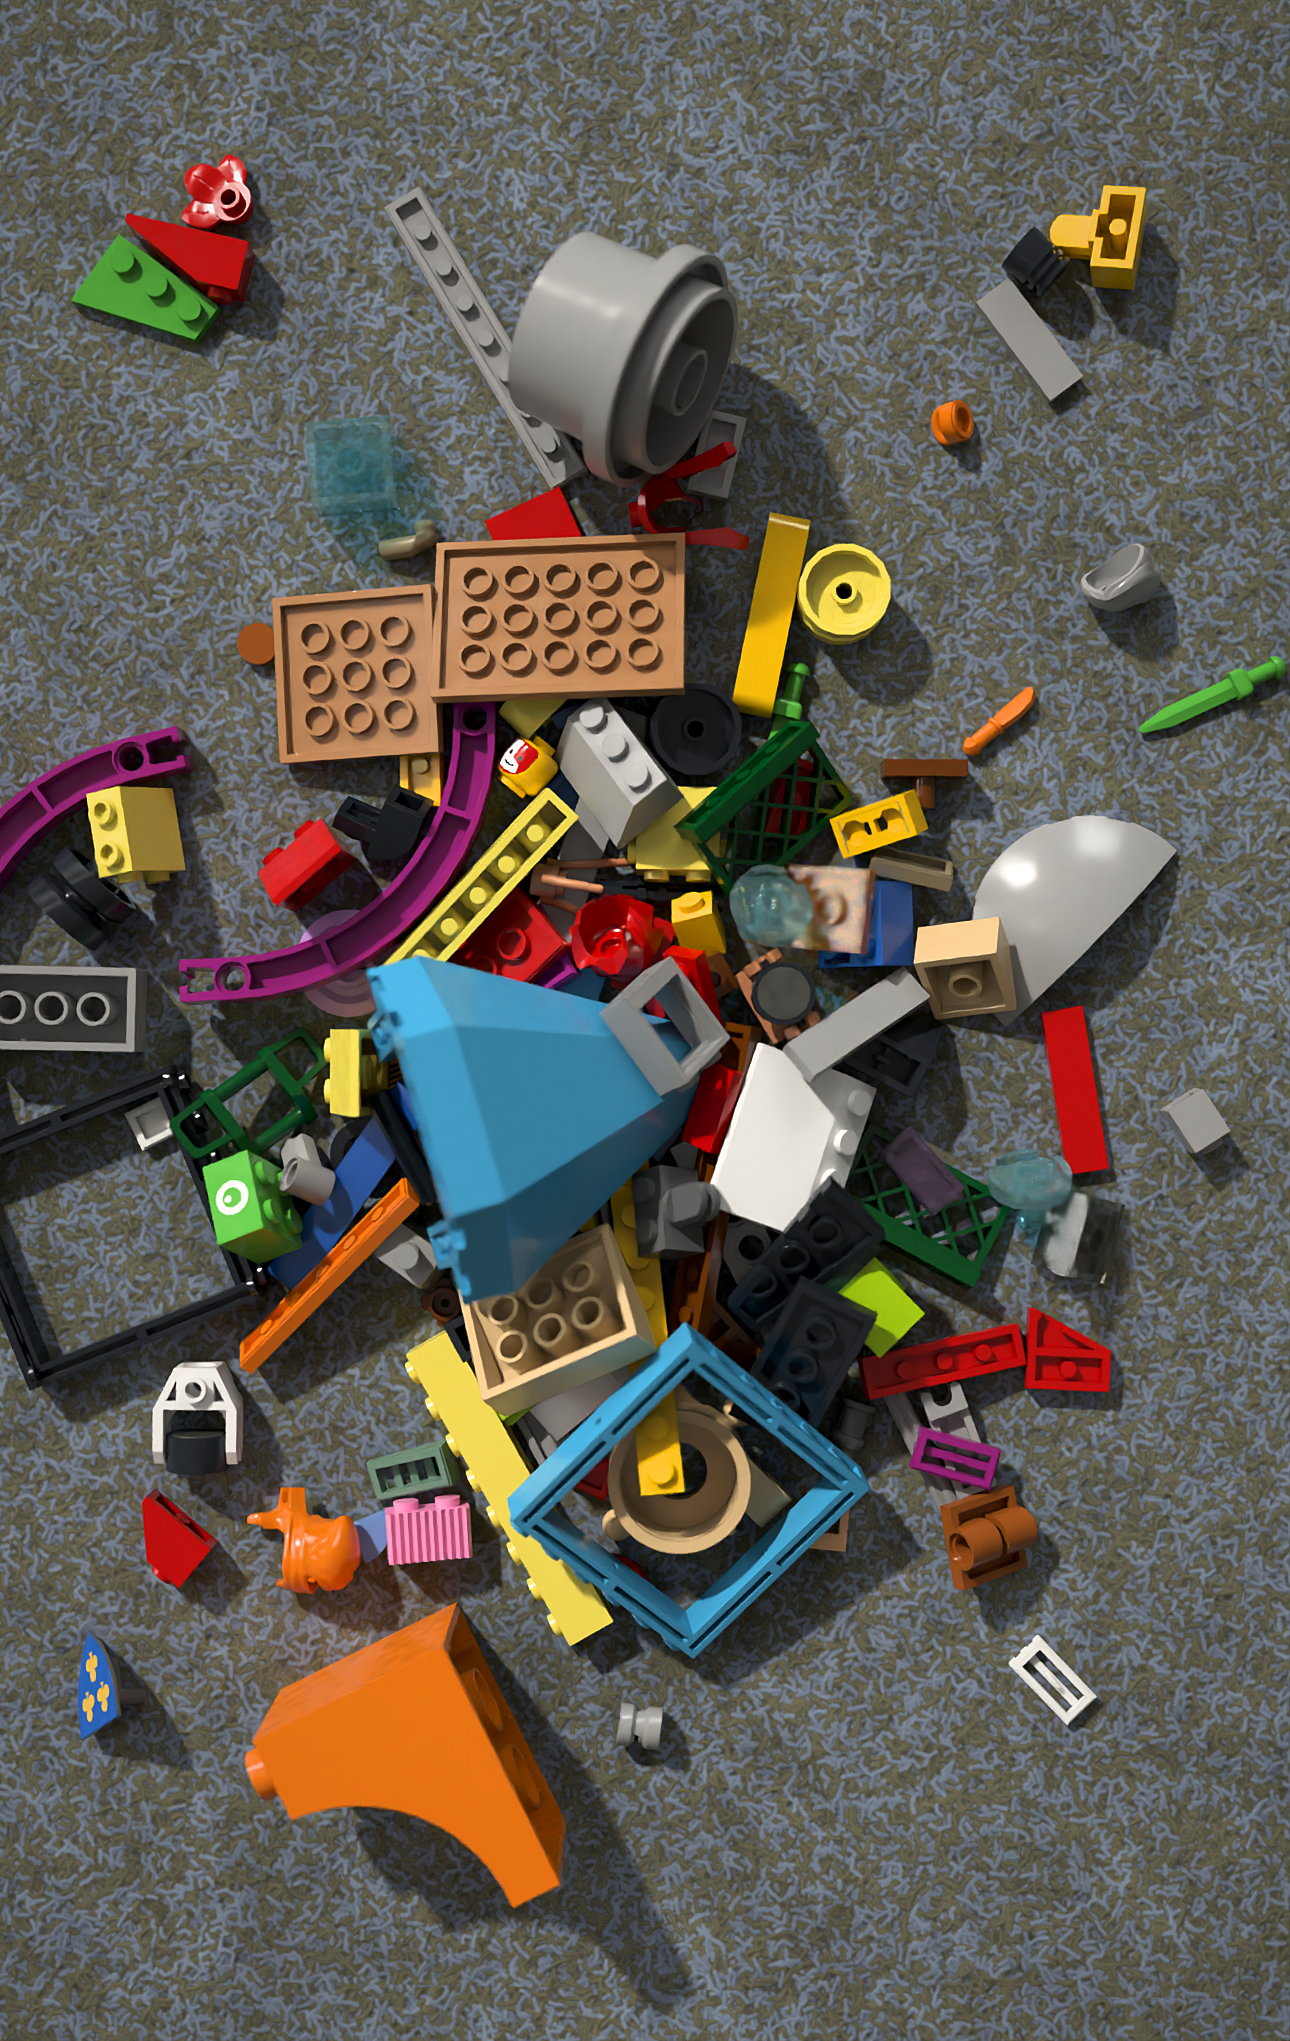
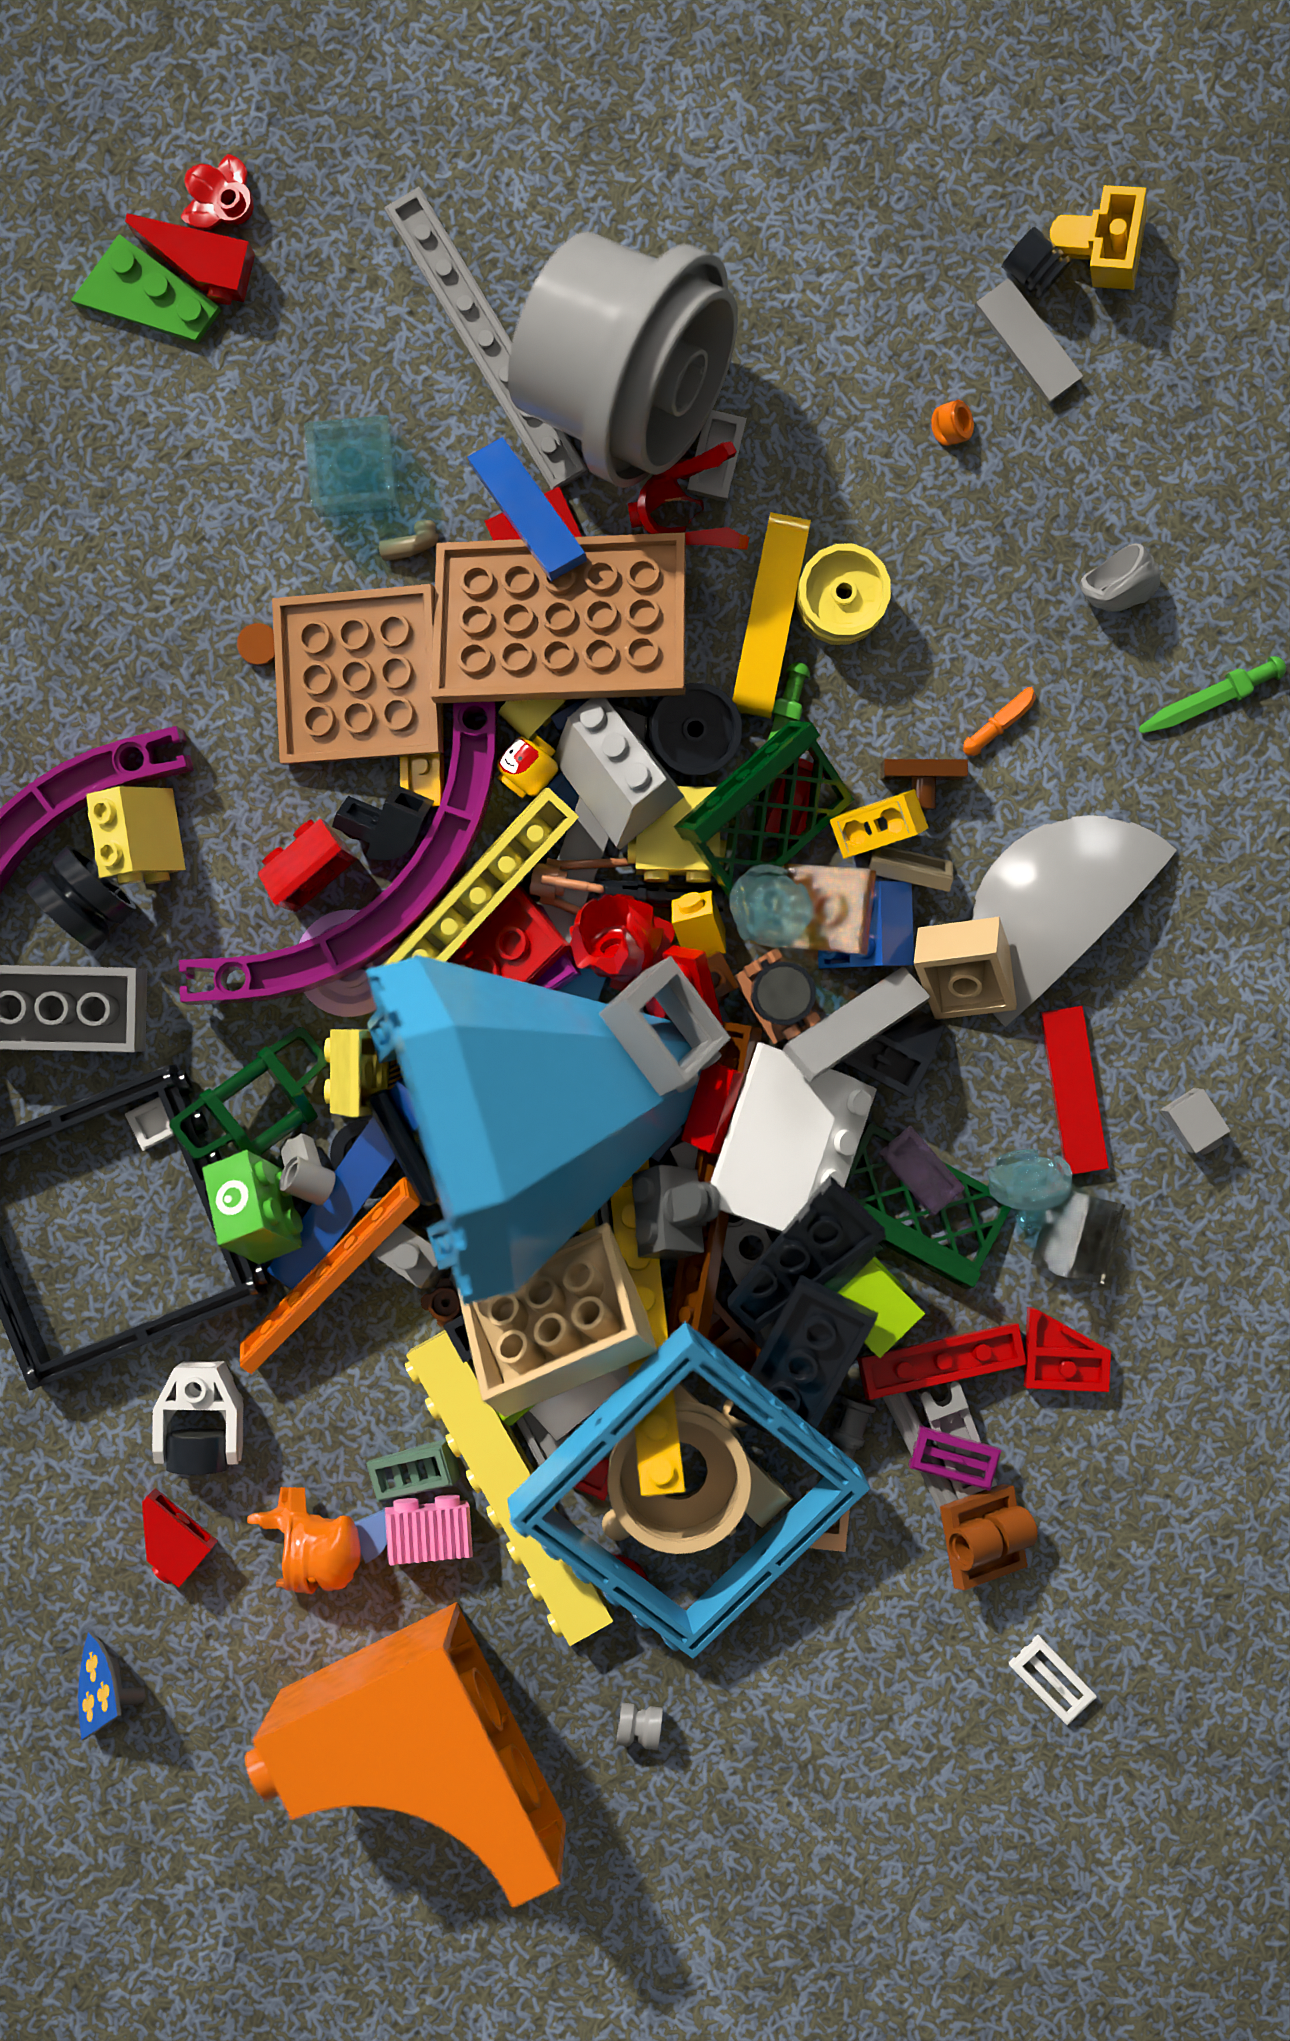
none -> blue tile [467,437,587,581]

